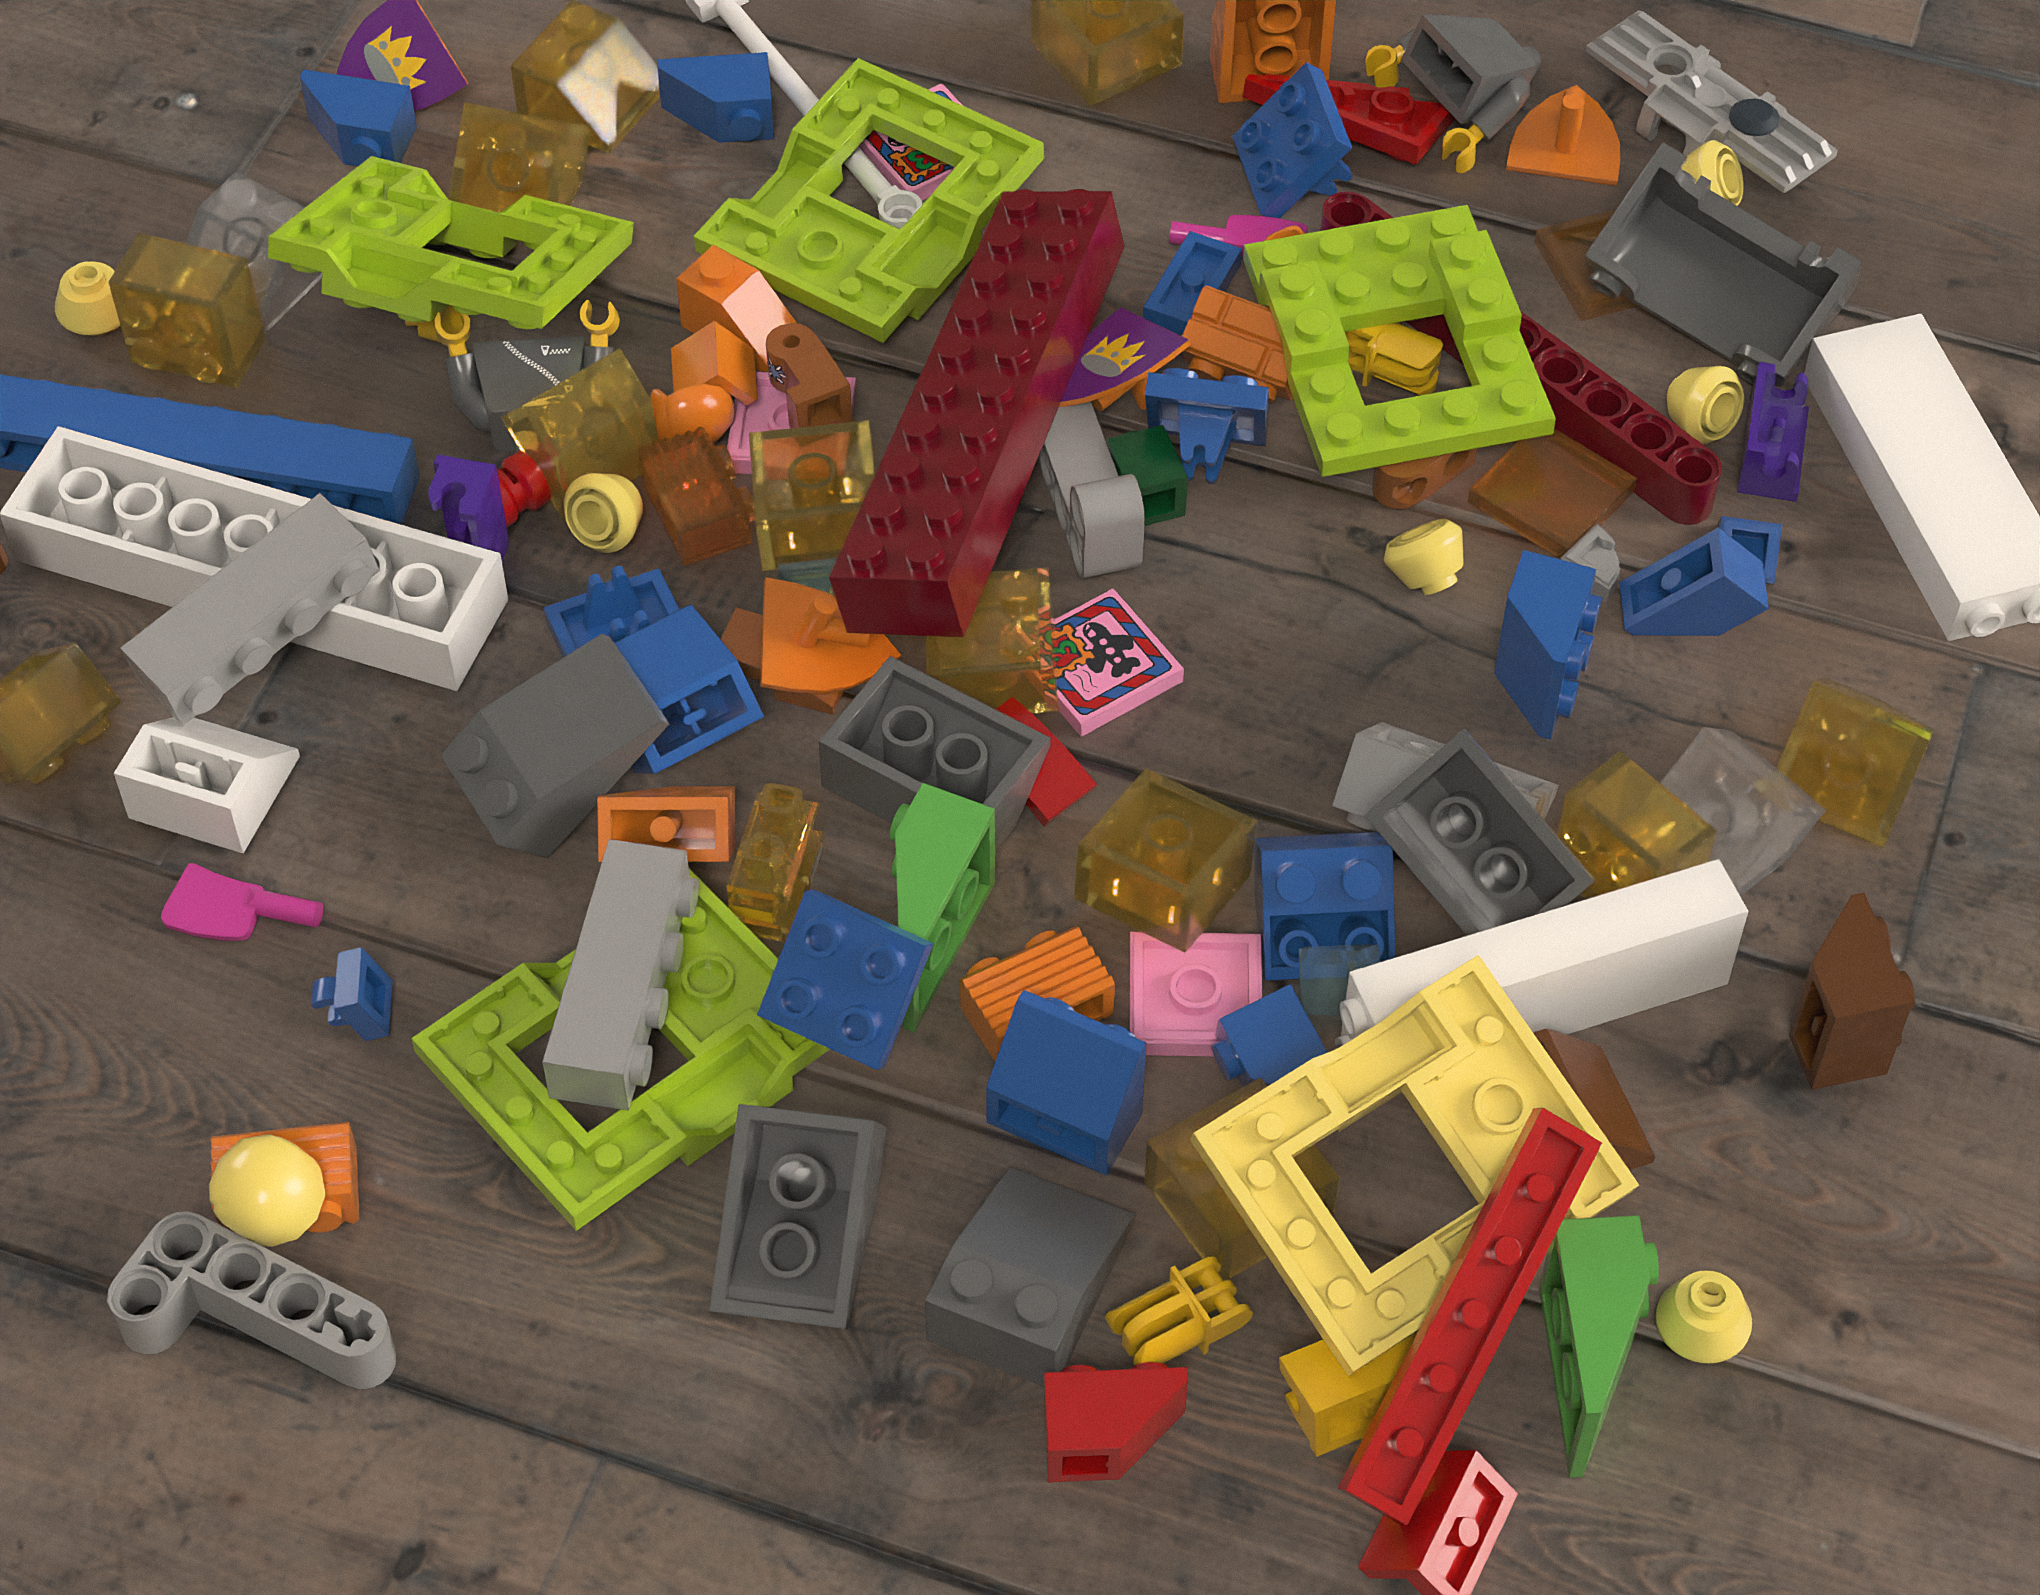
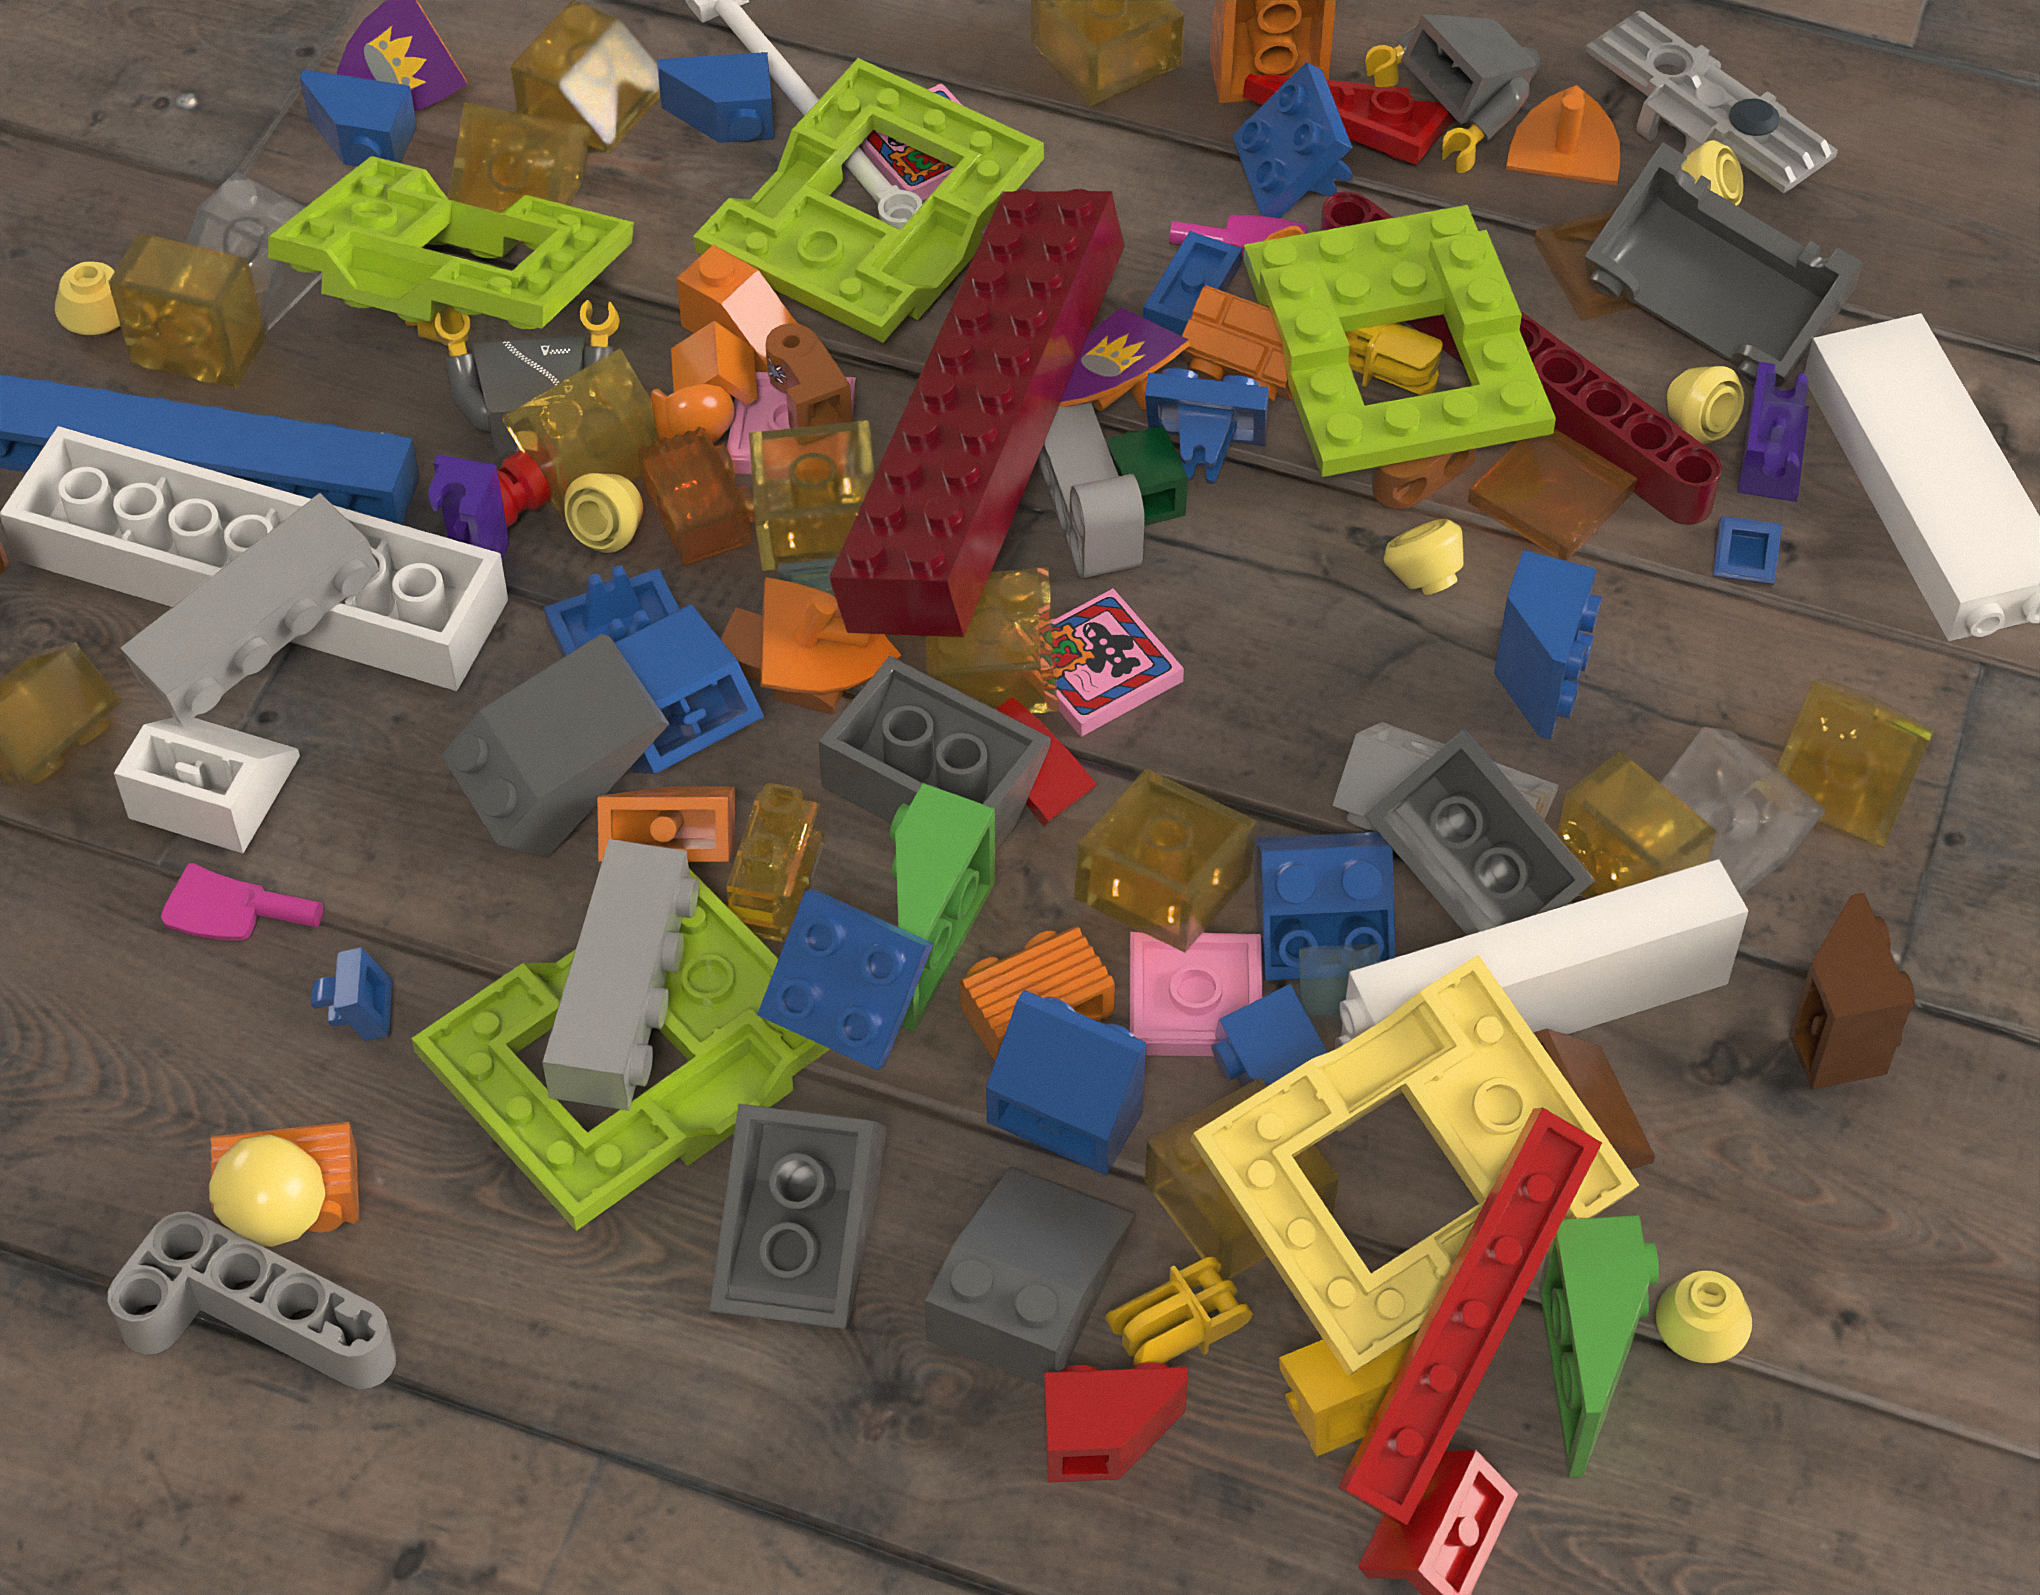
light grey tile [1560,524,1620,603] -> none
blue slope [1619,528,1769,636] -> none

